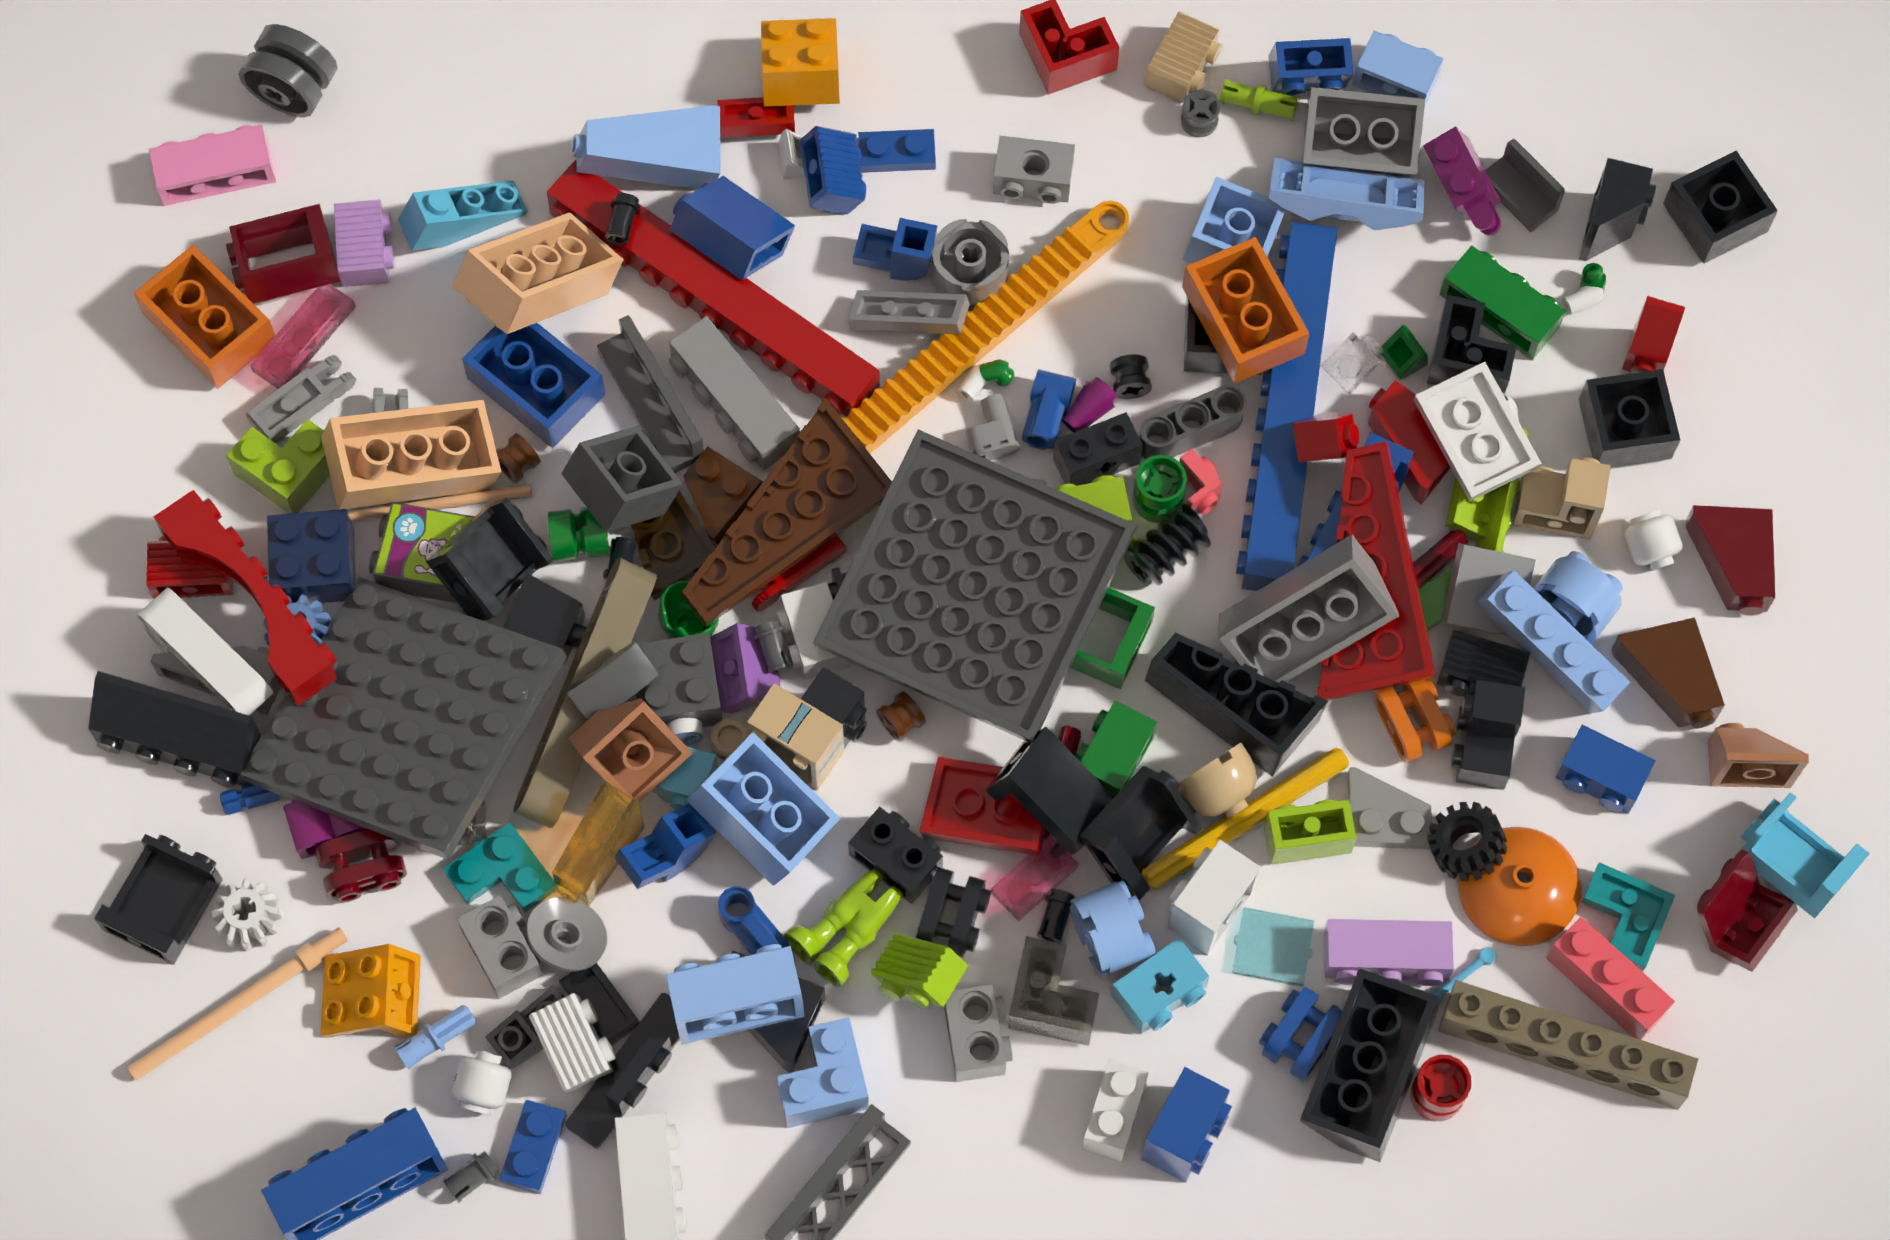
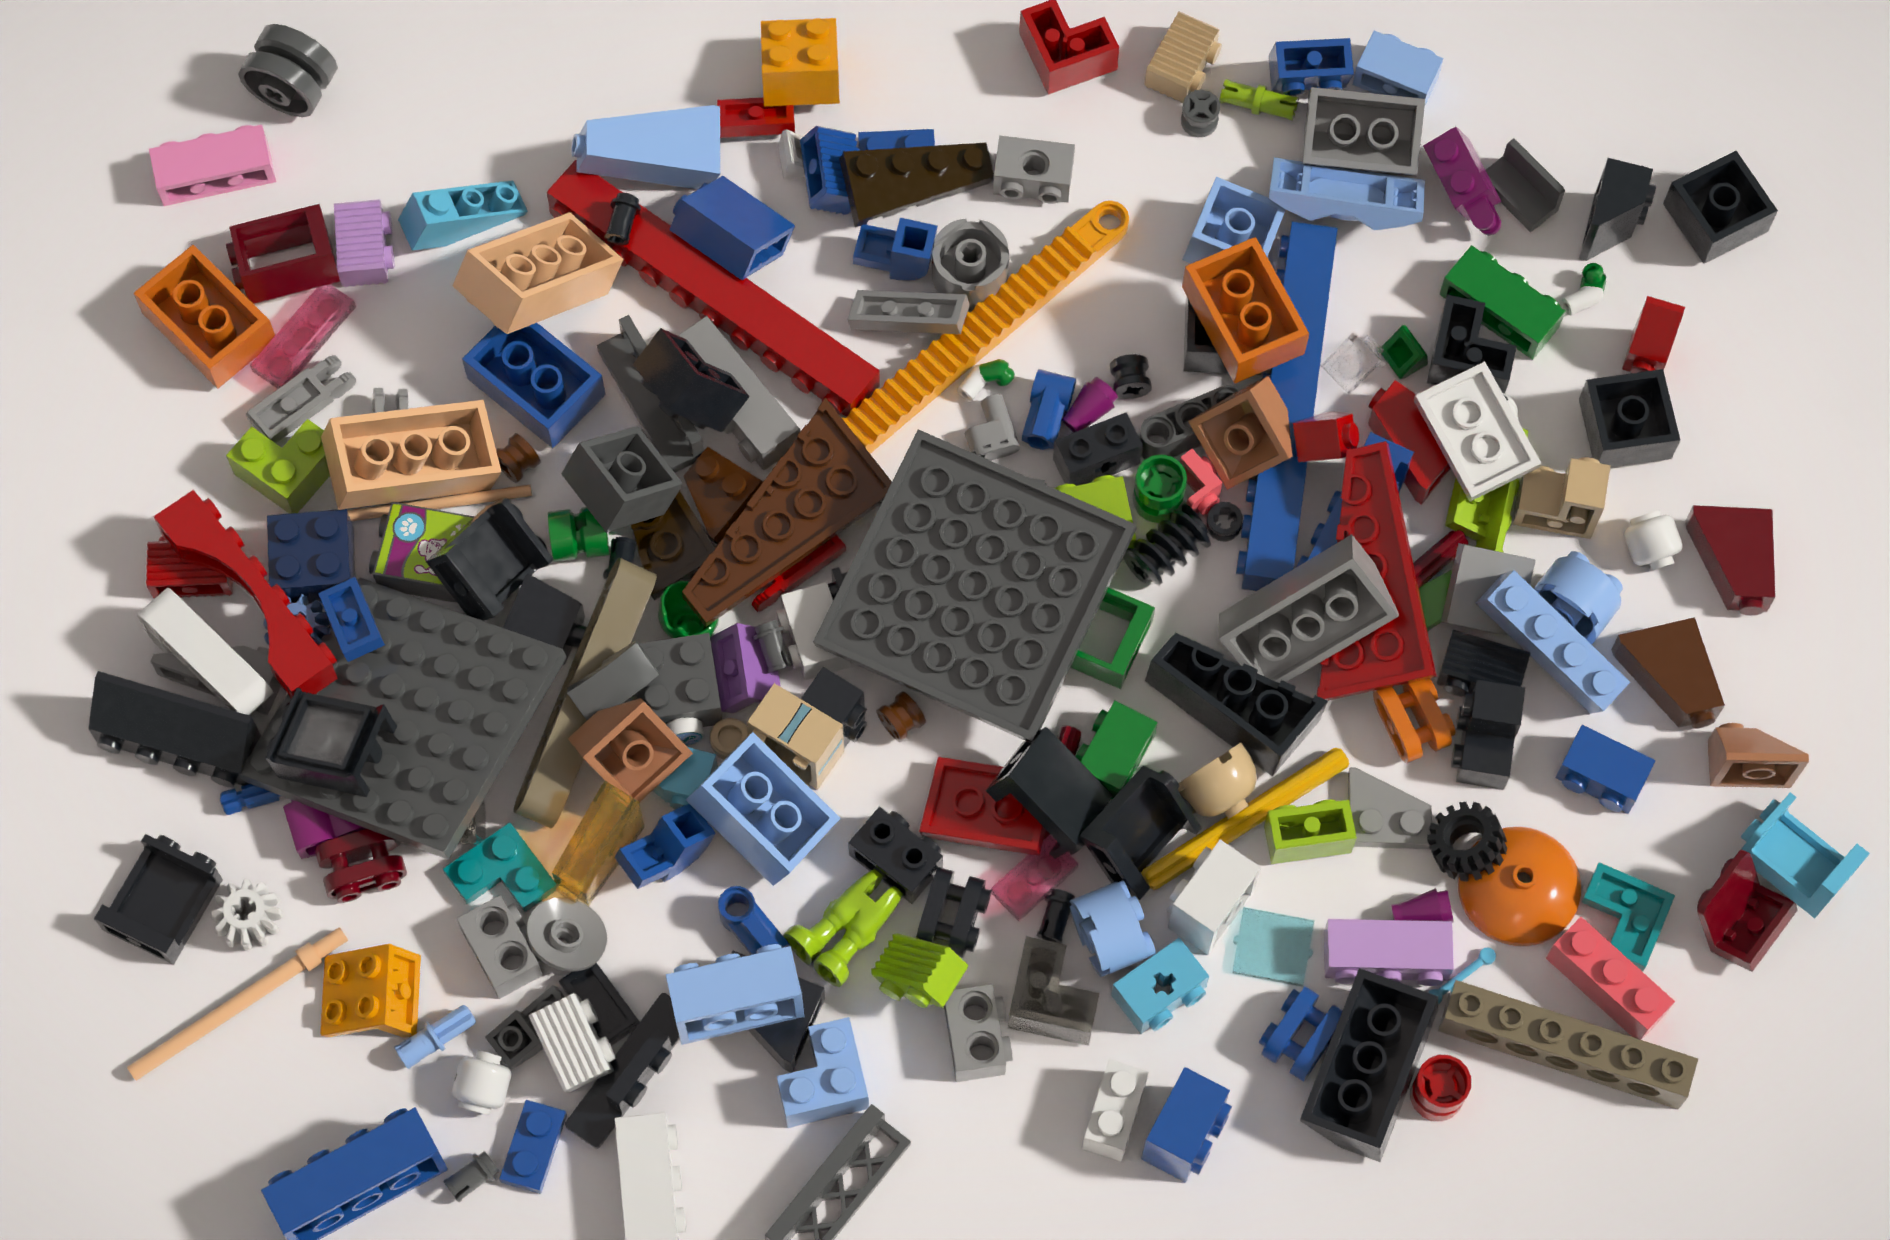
none -> black window [266,688,397,797]
none -> blue plate [318,577,385,662]
none -> black brick [633,328,750,433]
none -> dark brown wing [839,142,994,227]
none -> nougat slope [1188,376,1292,490]
none -> black bush [1206,502,1243,542]
none -> magenta cone [1391,888,1454,923]

